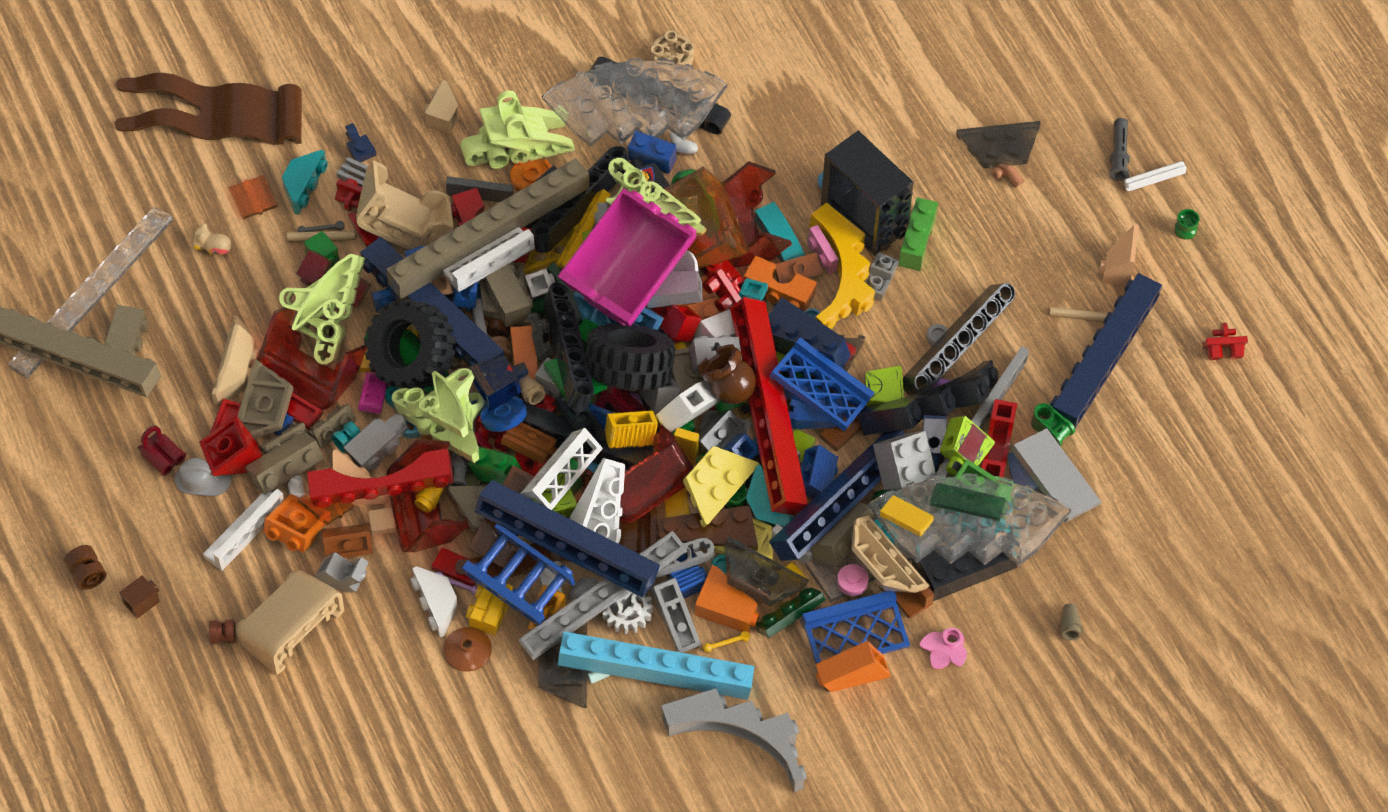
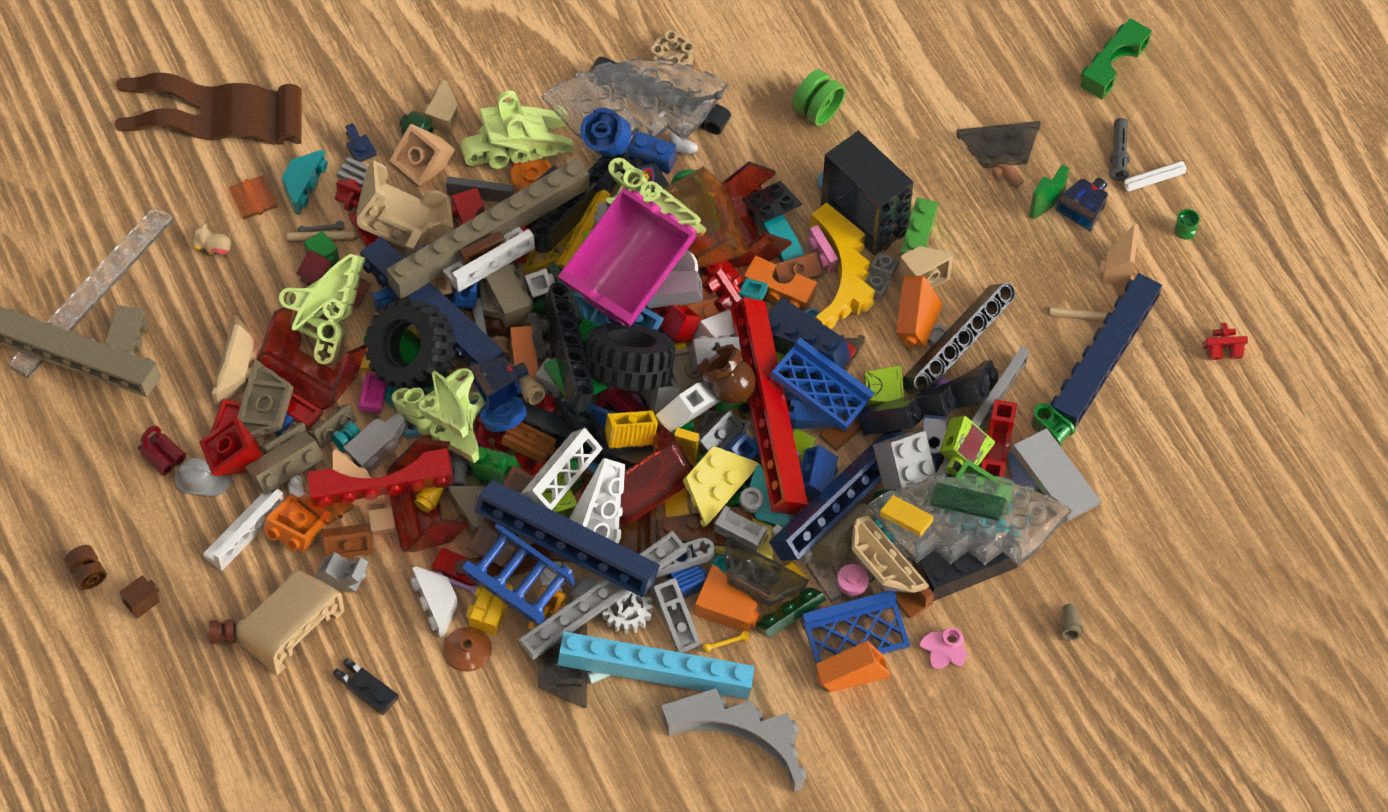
none -> black hinge [333,658,399,715]
none -> light nougat slope [389,124,455,186]
none -> dark green head [400,111,434,136]
none -> tan tile [405,228,424,257]
none -> reddish brown tile [460,231,505,266]
none -> blue brick [580,108,631,157]
none -> dark grey hinge [677,91,723,109]
none -> light grey hinge [714,506,768,553]
none -> light grey tile [739,487,763,512]
none -> black hinge [742,181,802,223]
none -> bright green wheel [792,69,846,126]
none -> orange slope [896,276,943,348]
none -> tan slope [898,246,953,289]
none -> green slope [1029,165,1070,219]
none -> clear blue torso [1056,178,1108,232]
none -> green arch [1080,18,1152,100]

